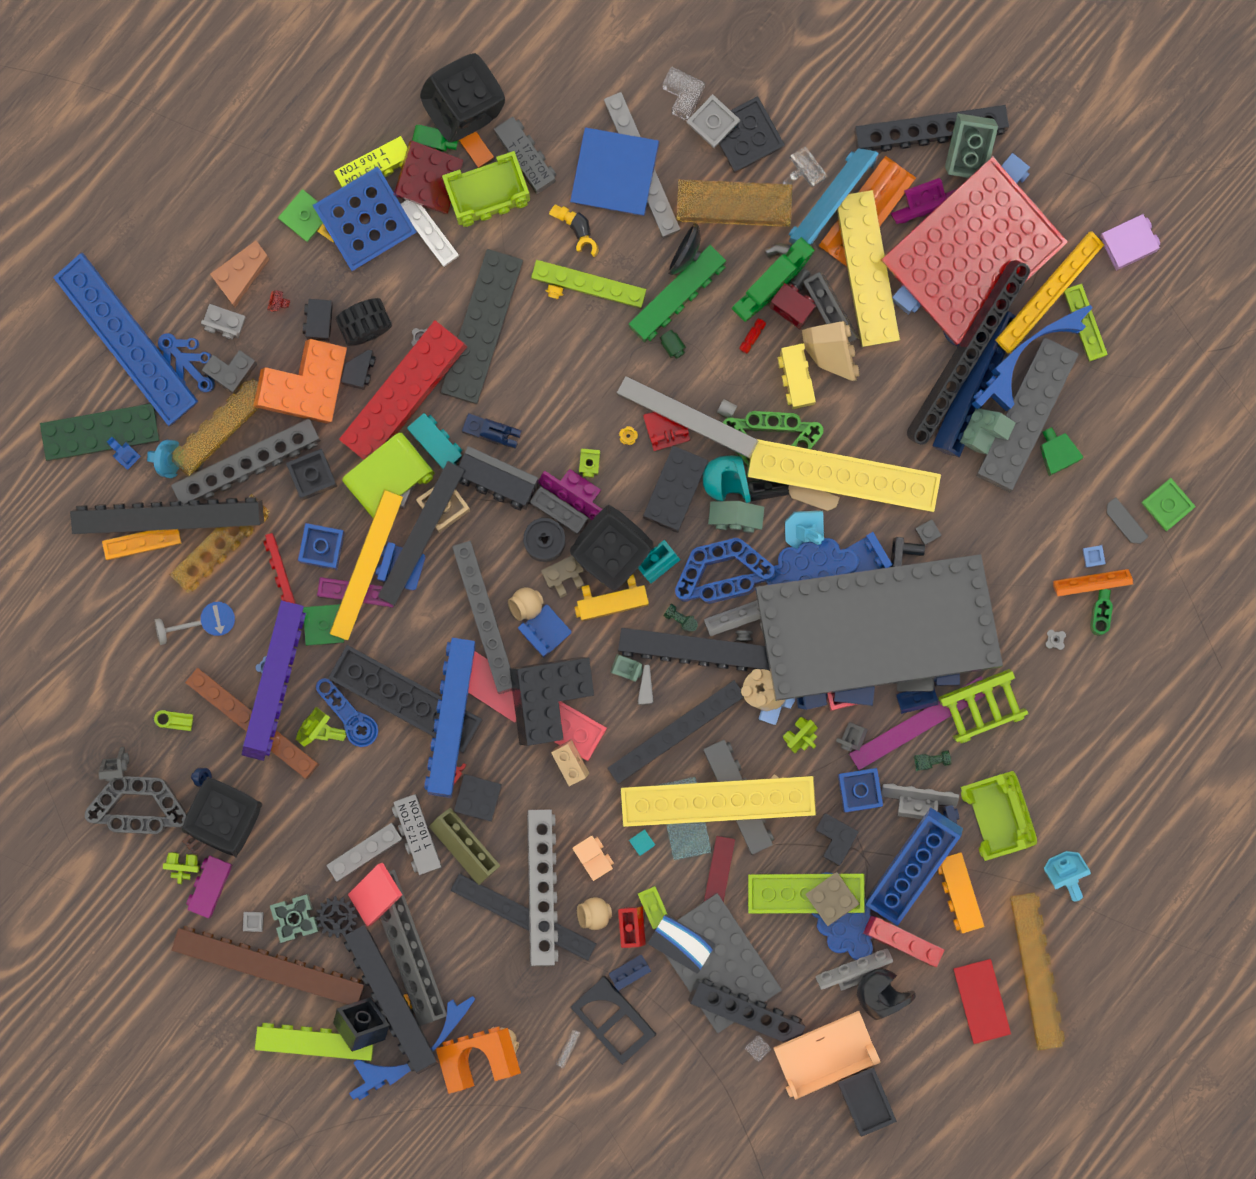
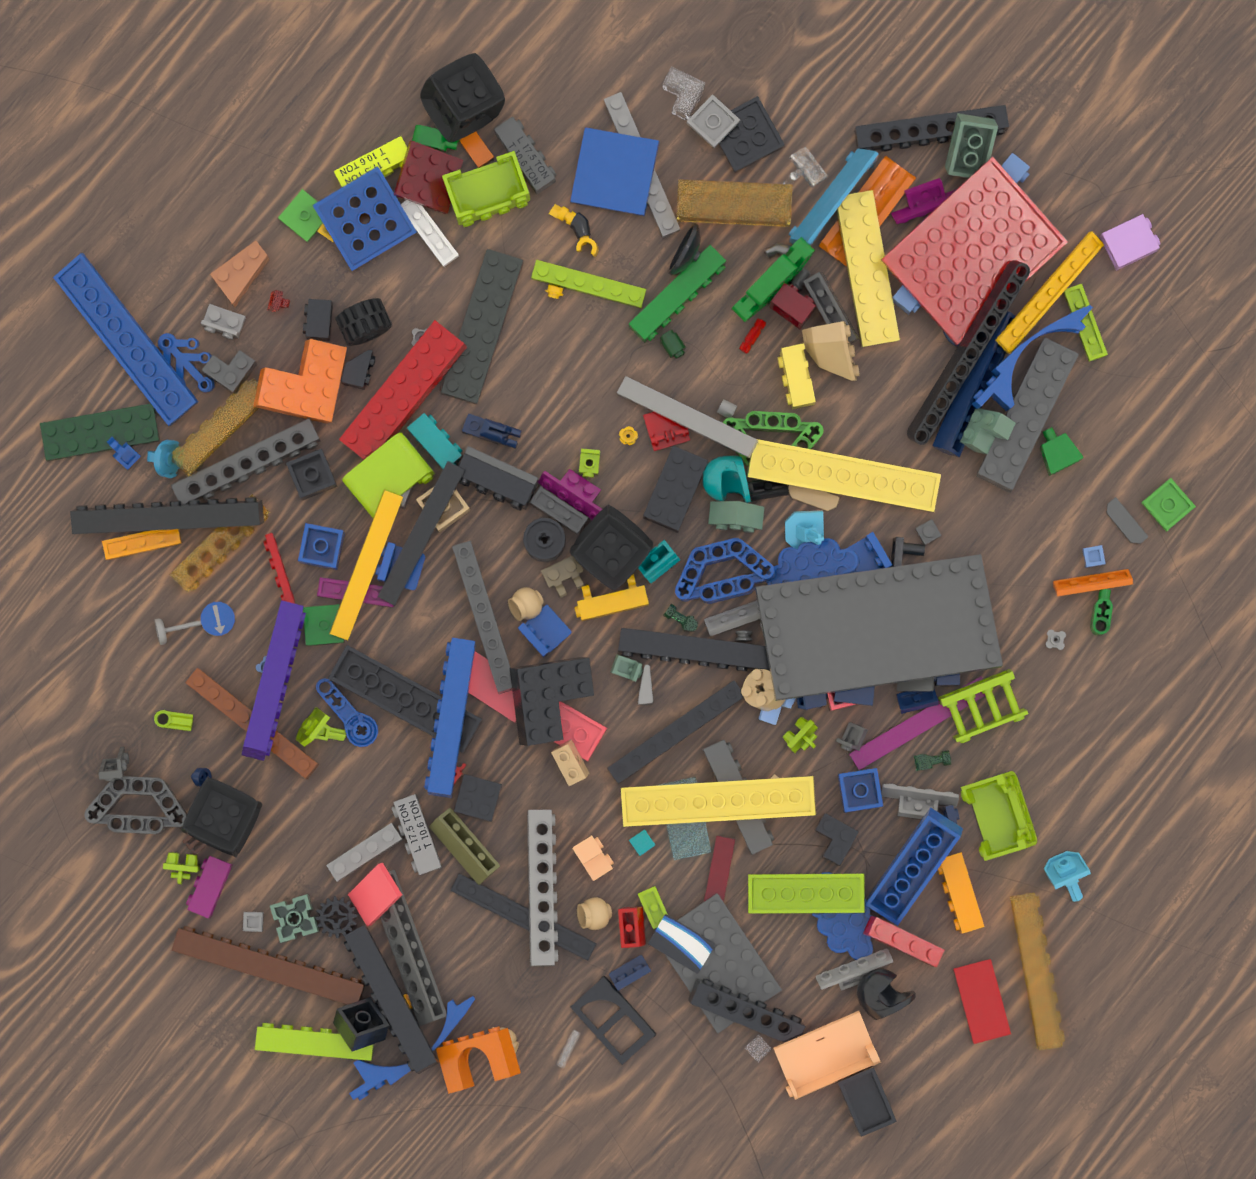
dark tan plate [805,872,860,927] -> none

